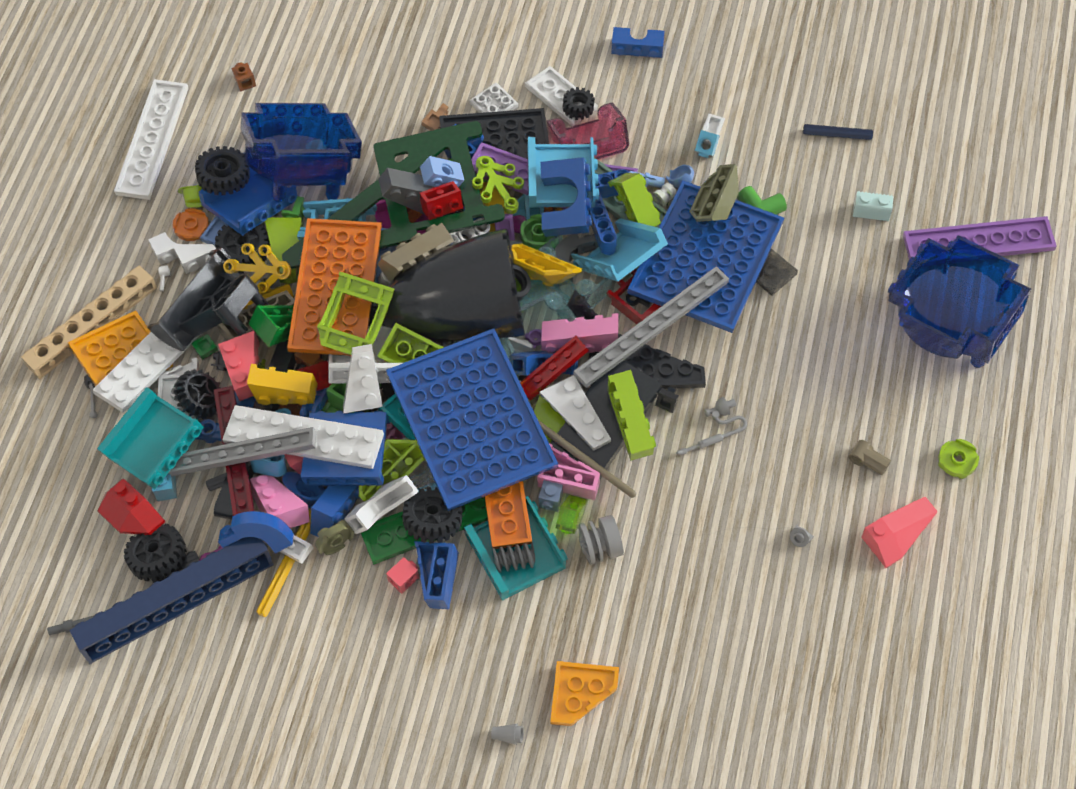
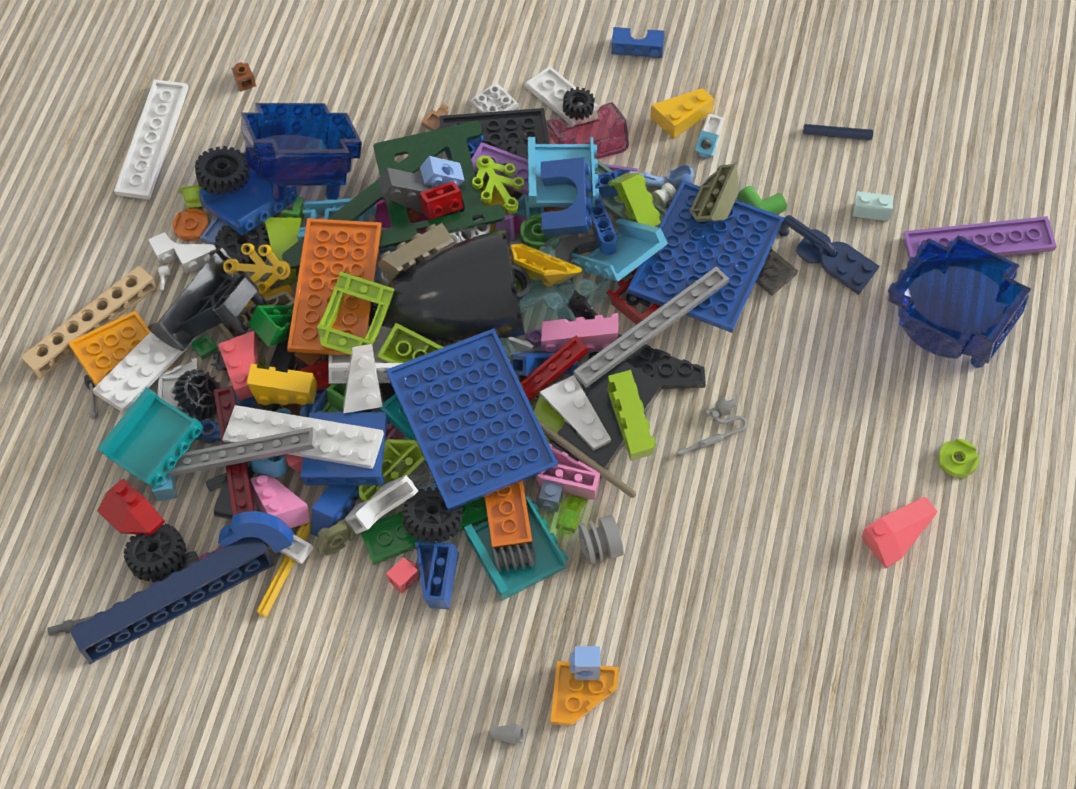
blue piece [282,472,326,508] -> none
black tile [655,387,679,413] -> none
light grey plate [790,525,814,547] -> none
dark tan piece [848,440,891,475] -> none
none -> light blue brick [570,646,600,680]
none -> yellow wedge [650,88,714,139]
none -> dark blue plate [779,215,880,295]

